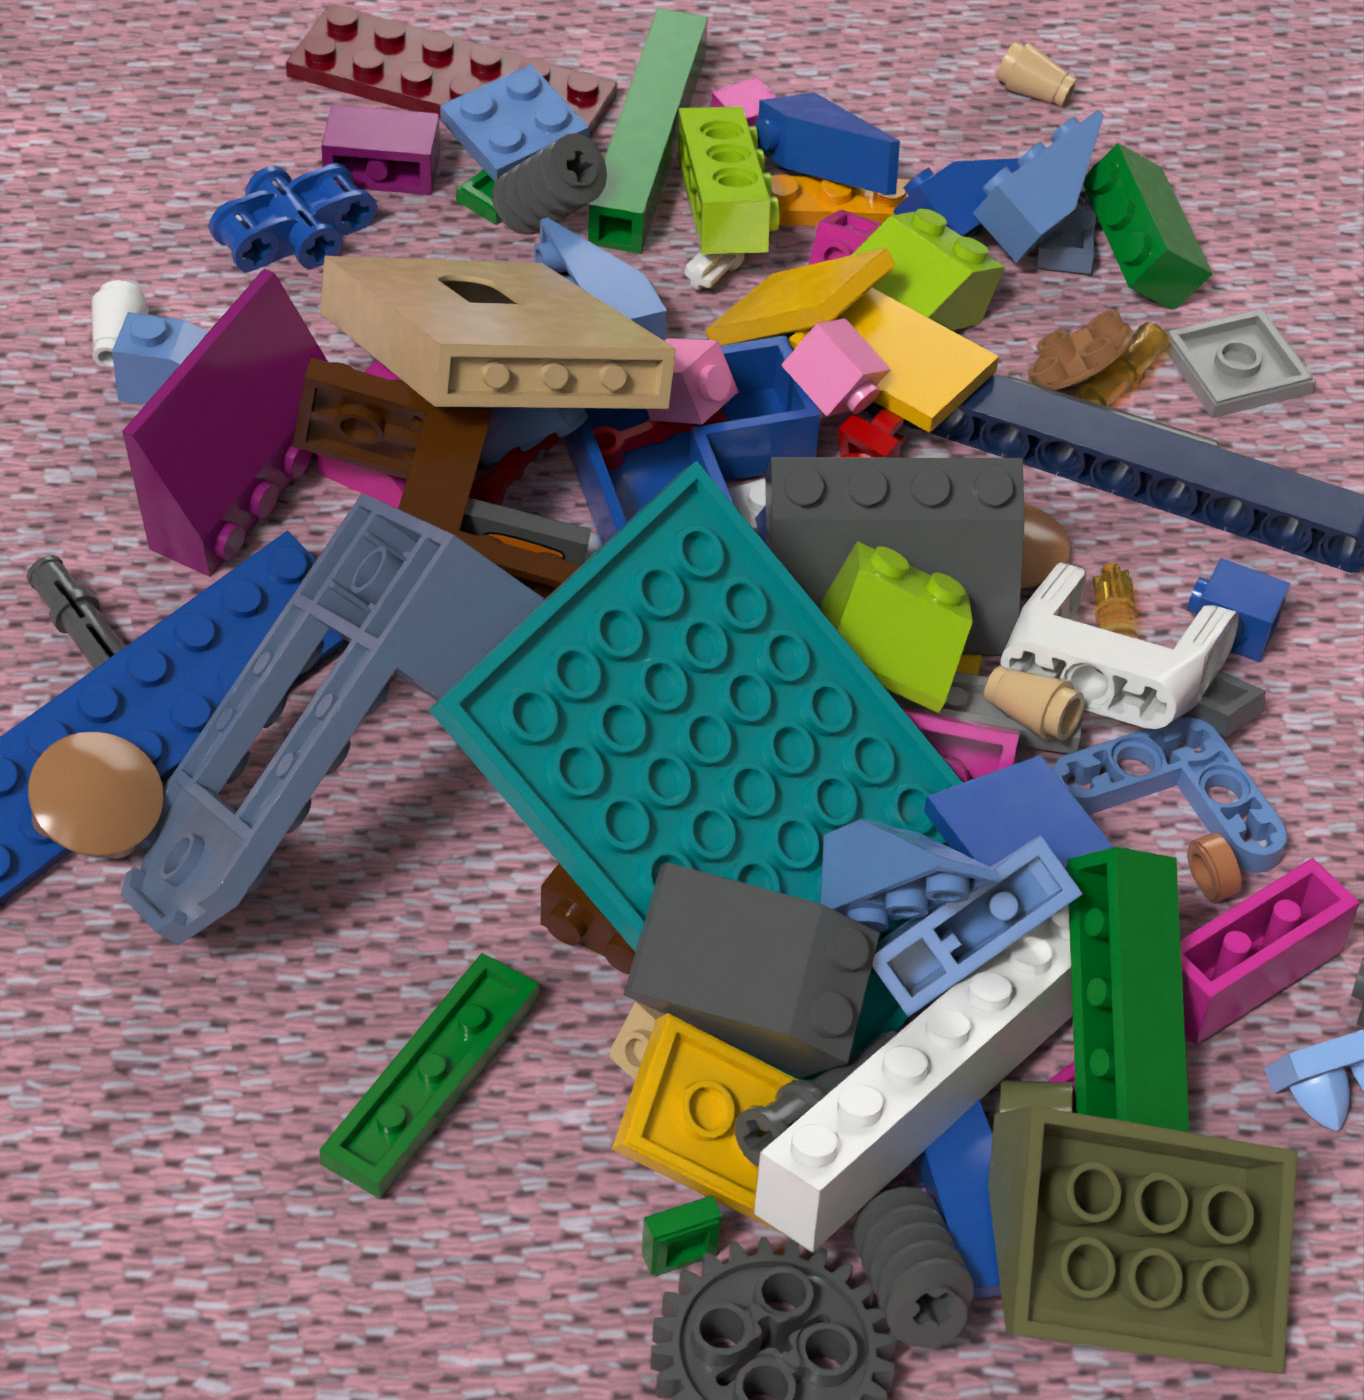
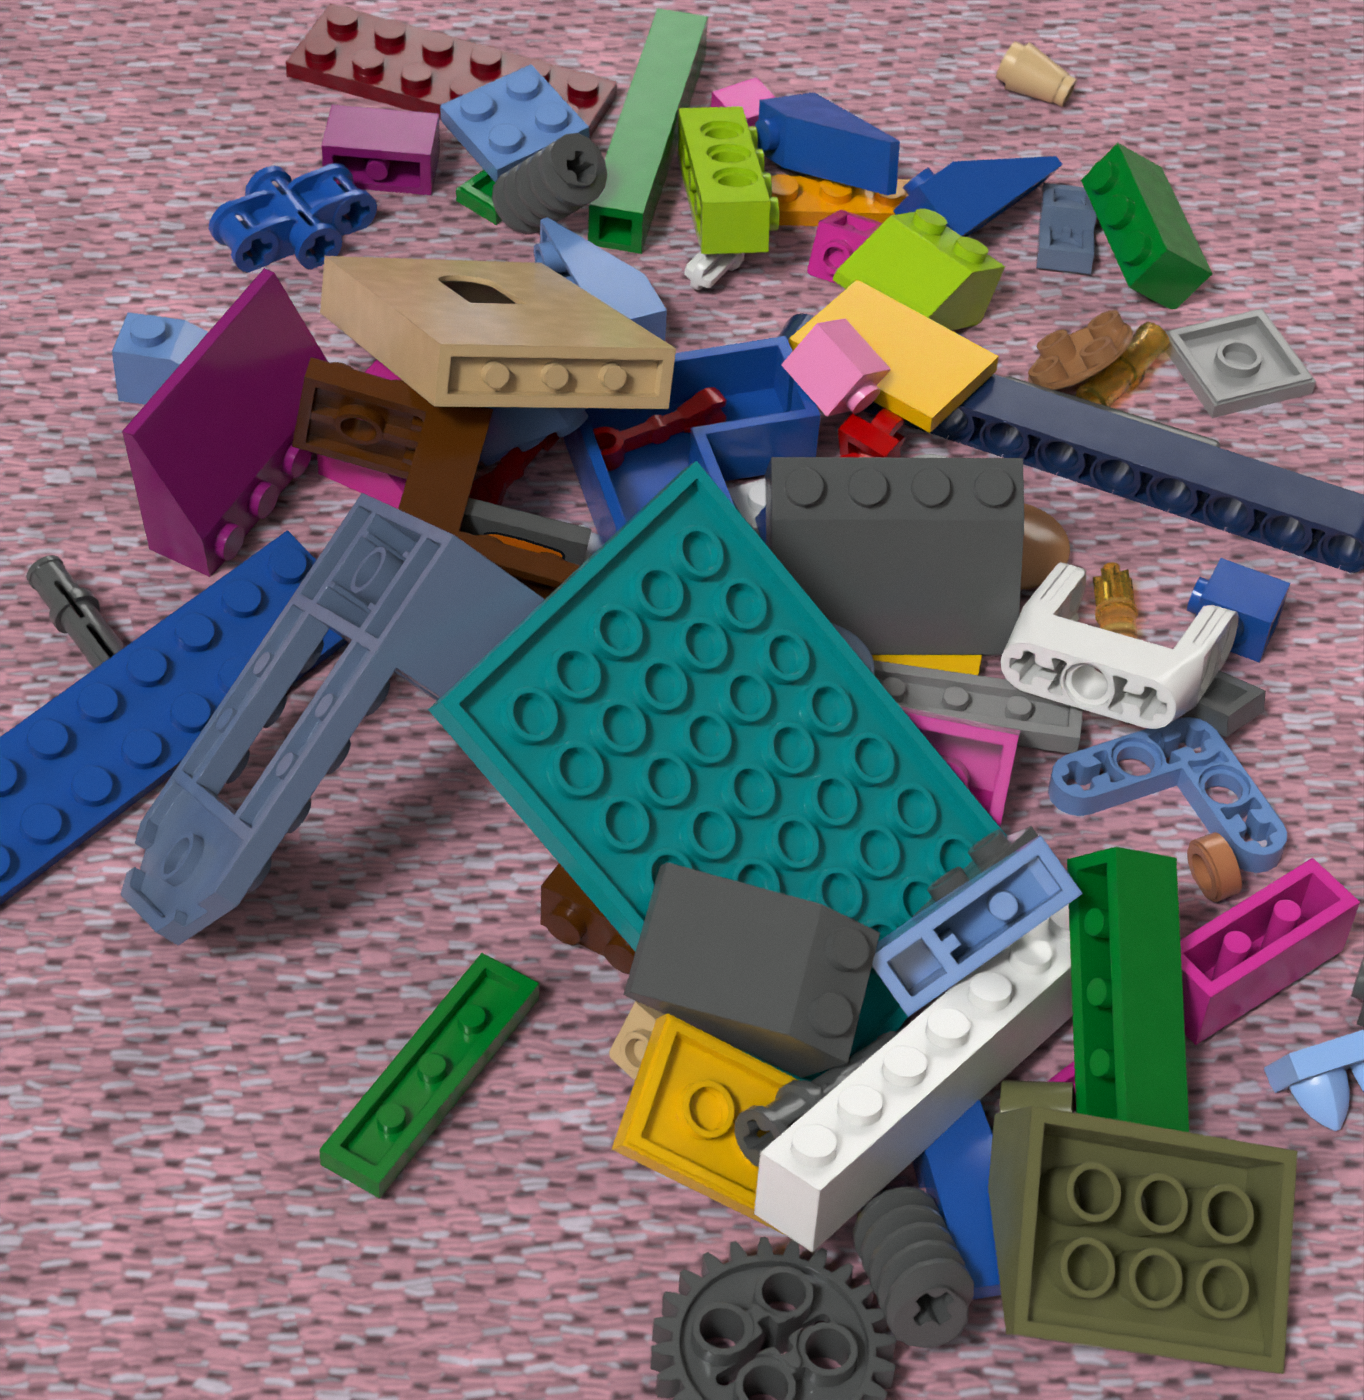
medium nougat dish [28,732,164,859] -> none
white cone [91,280,149,367] -> none
green tile [641,1195,722,1277] -> none
bright pink brick [647,338,739,424] -> none
yellow tile [705,247,896,346] -> none
medium blue slope [820,819,999,932] -> none
lime slope [821,541,973,713] -> none
blue tile [924,755,1114,871] -> none
medium blue slope [973,109,1104,263] -> none
tan cone [984,666,1085,740] -> none

